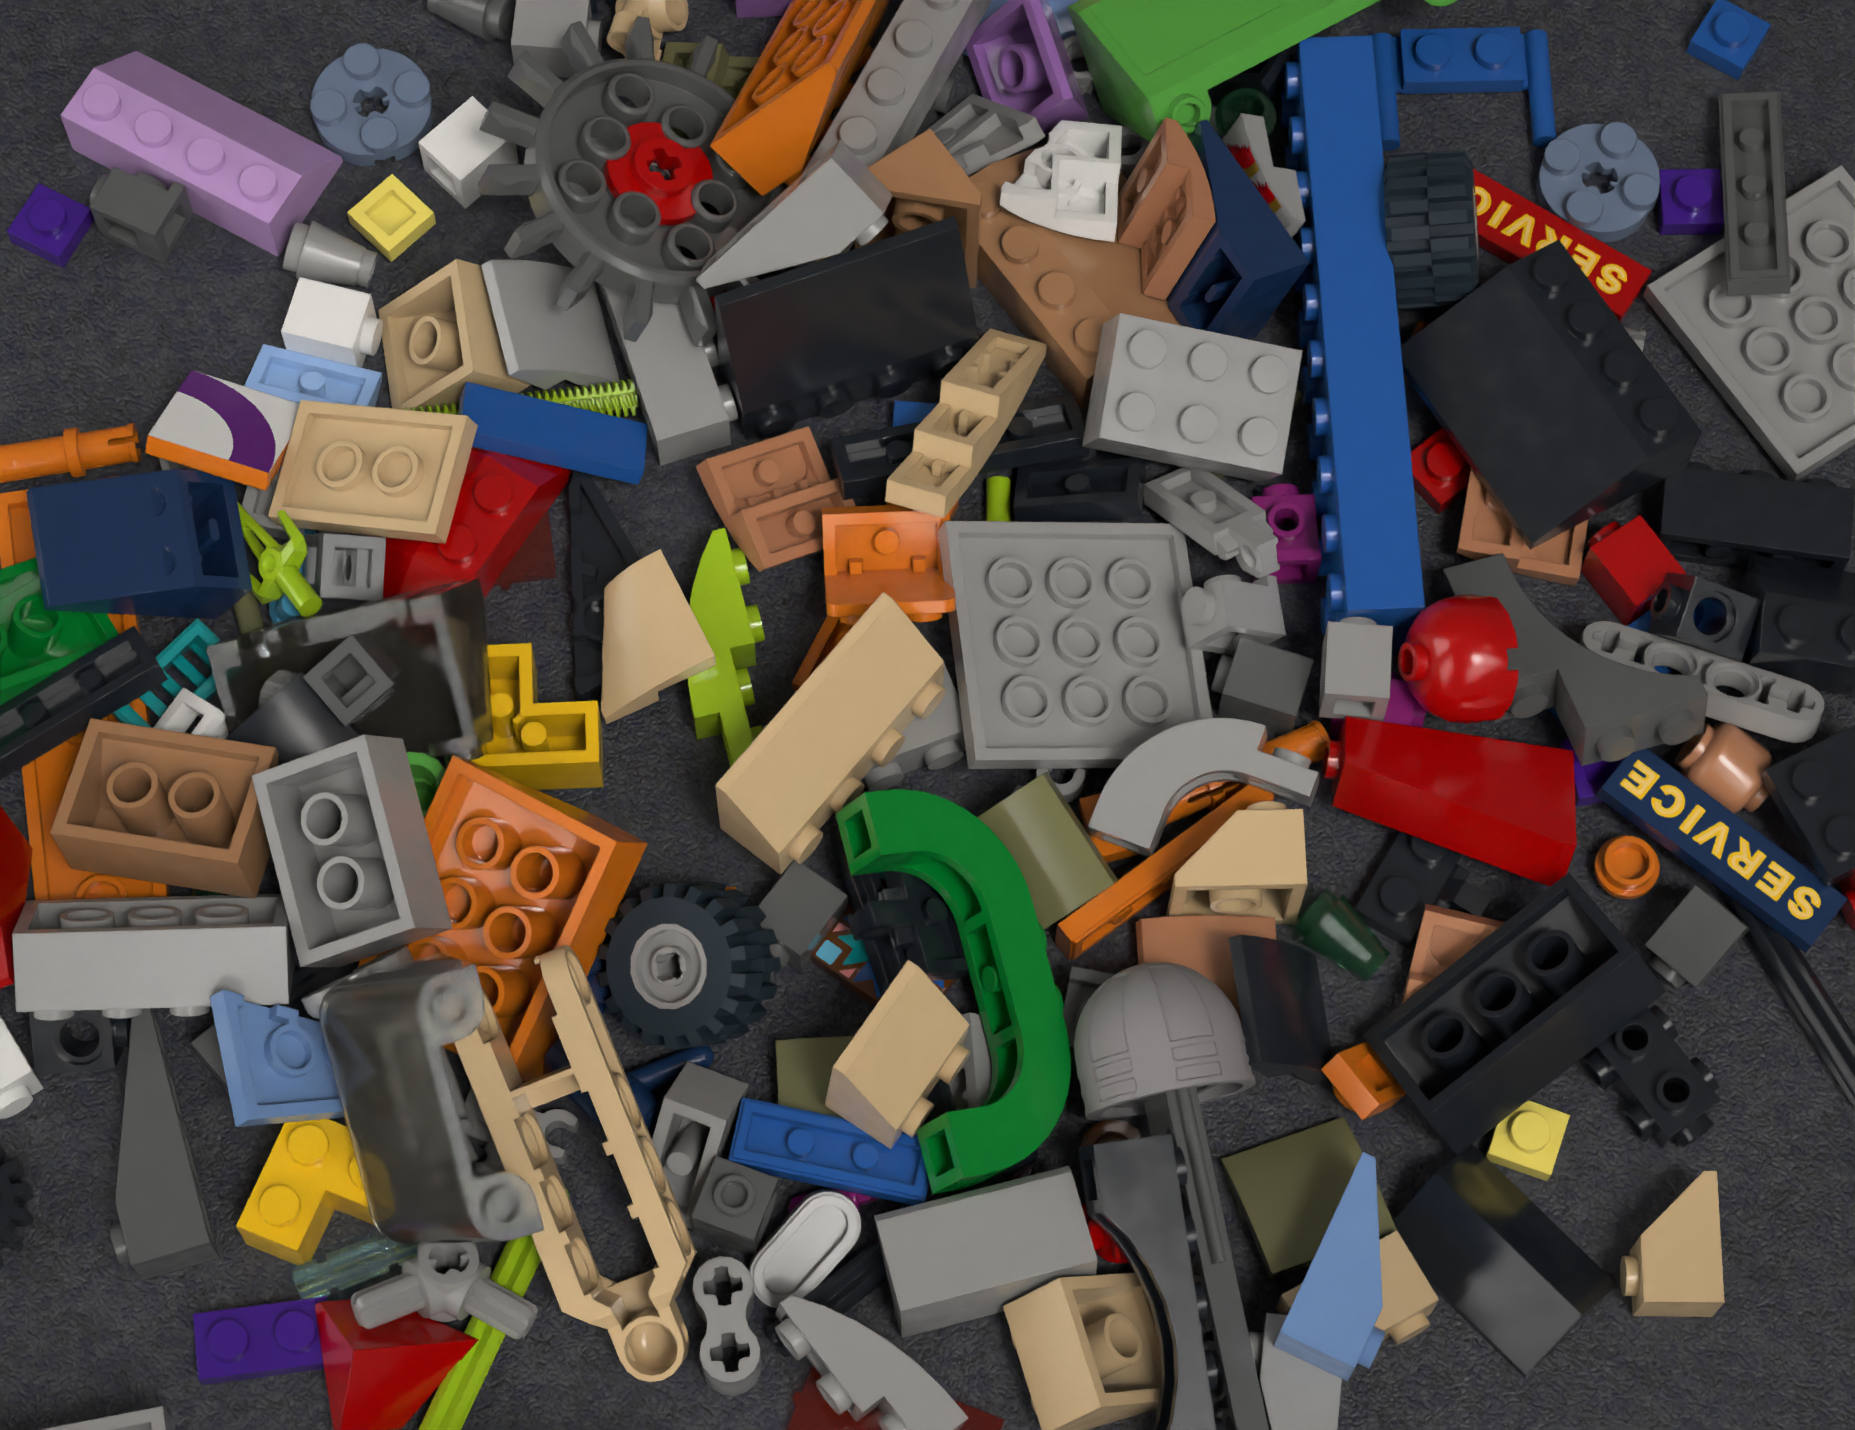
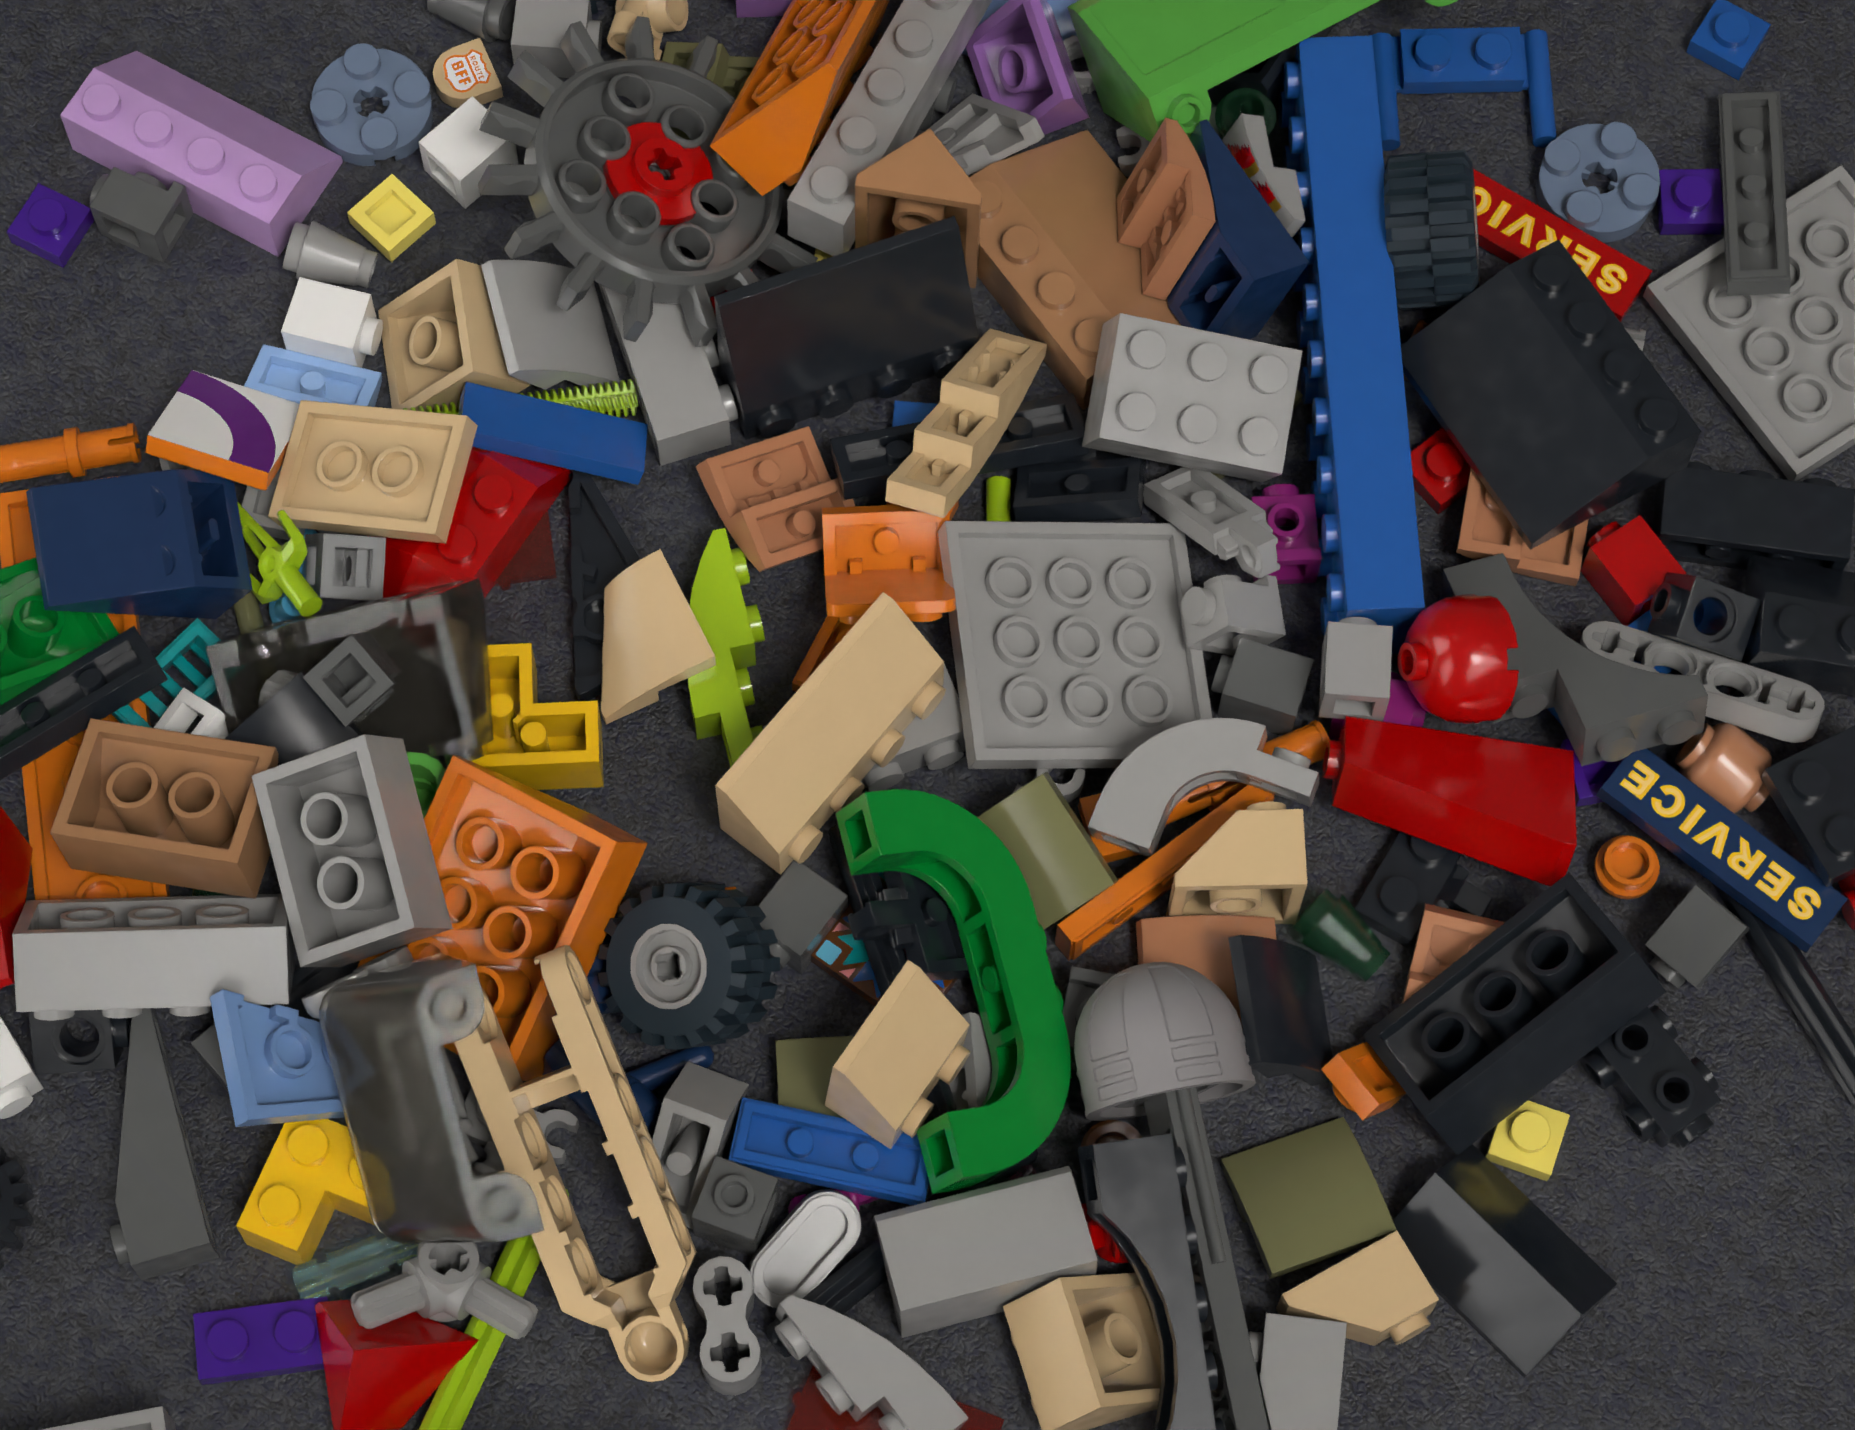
light grey slope [696,140,893,289] -> none
white slope [1000,120,1122,242] -> none
medium blue slope [1274,1152,1386,1382] -> none
tan slope [1620,1171,1725,1317] -> none
none -> tile [432,38,503,108]

